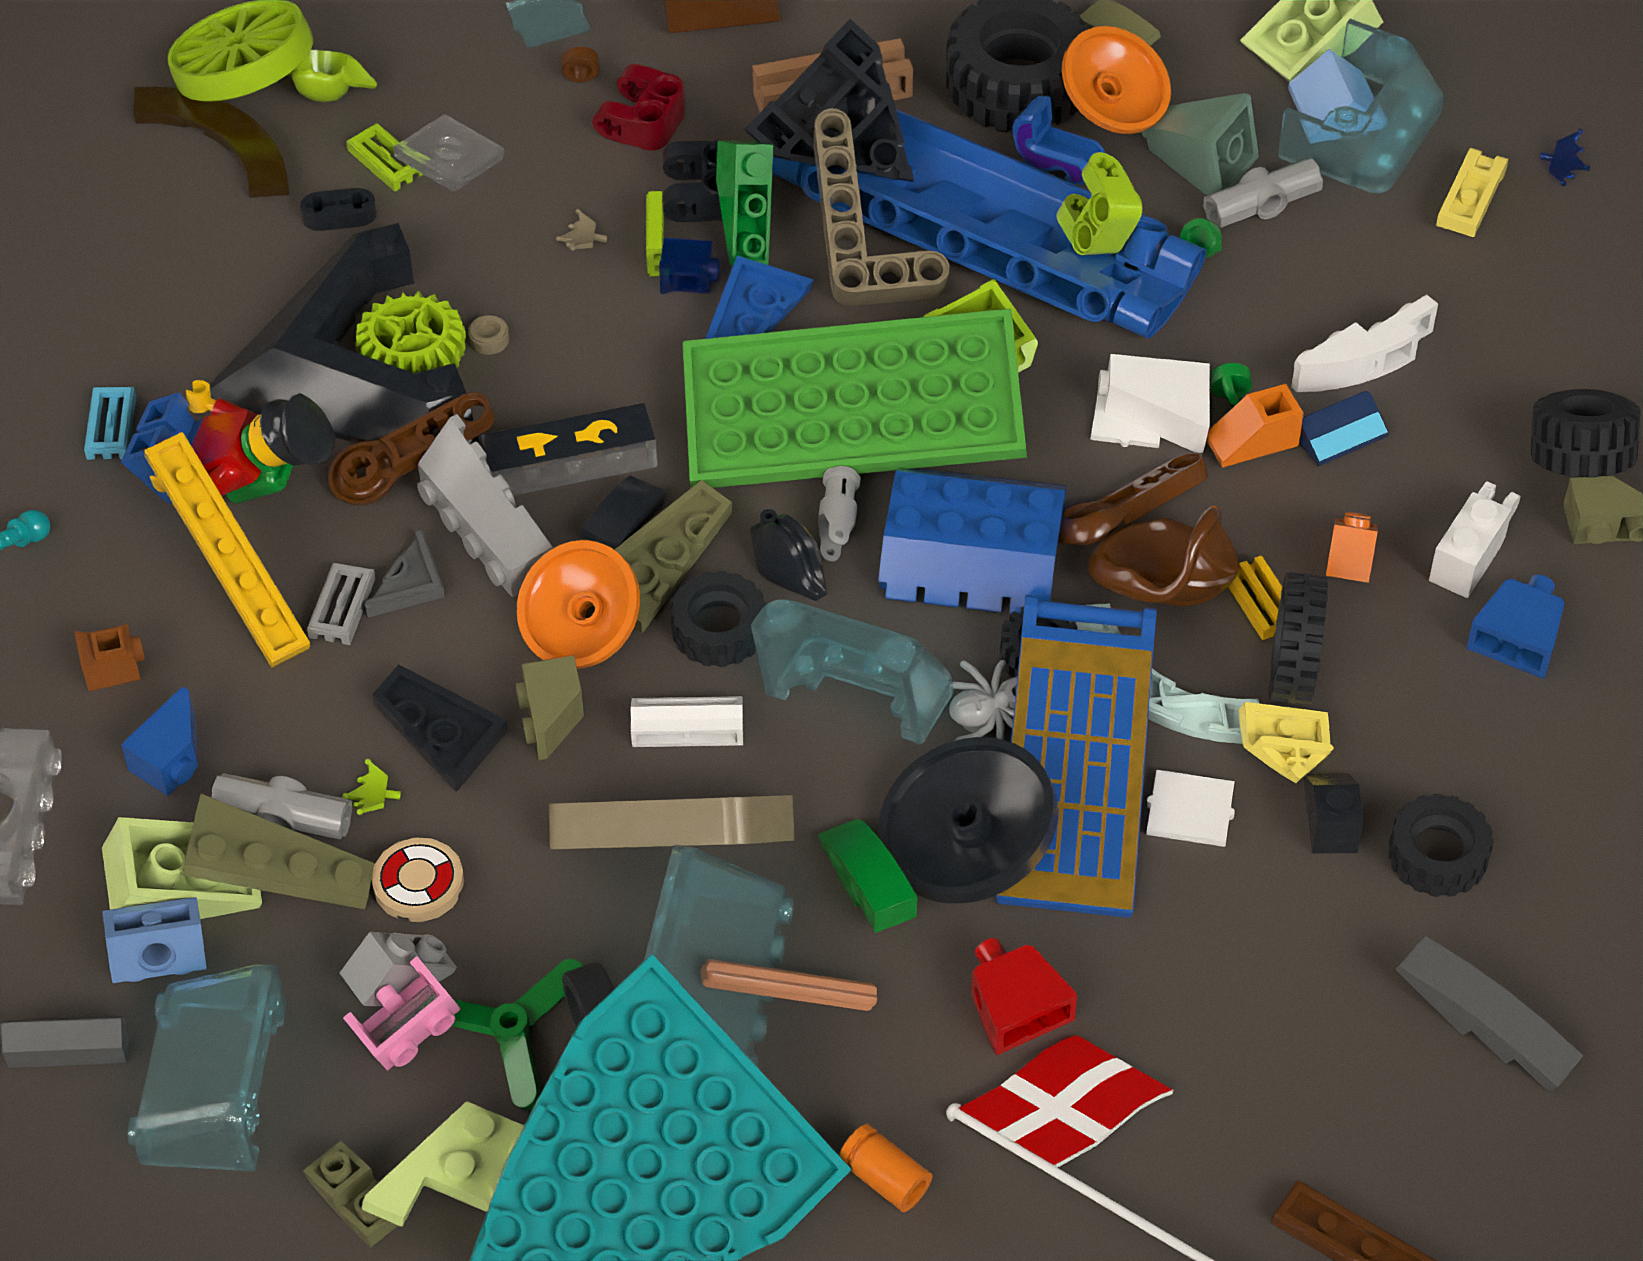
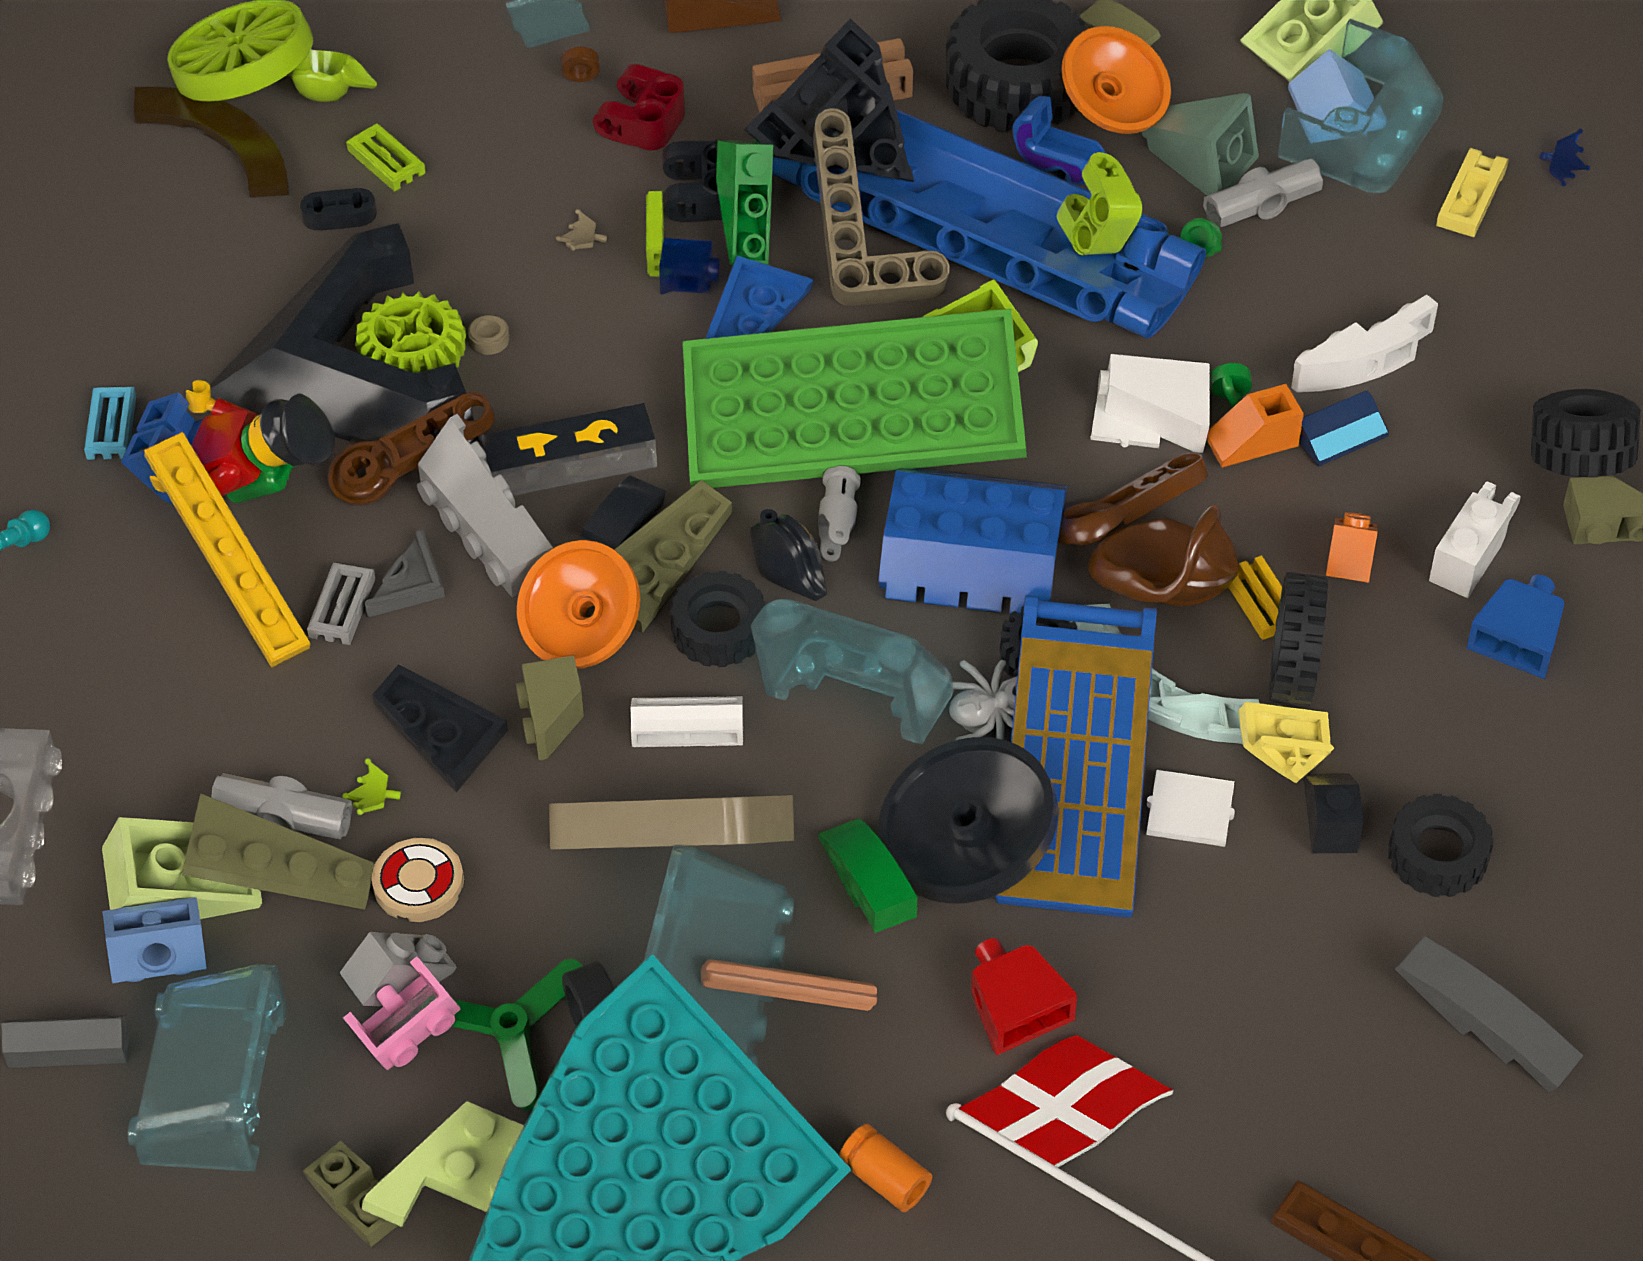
dark orange window [74,624,145,691] -> none
blue slope [121,686,198,796] -> none
clear tile [393,114,504,192] -> none

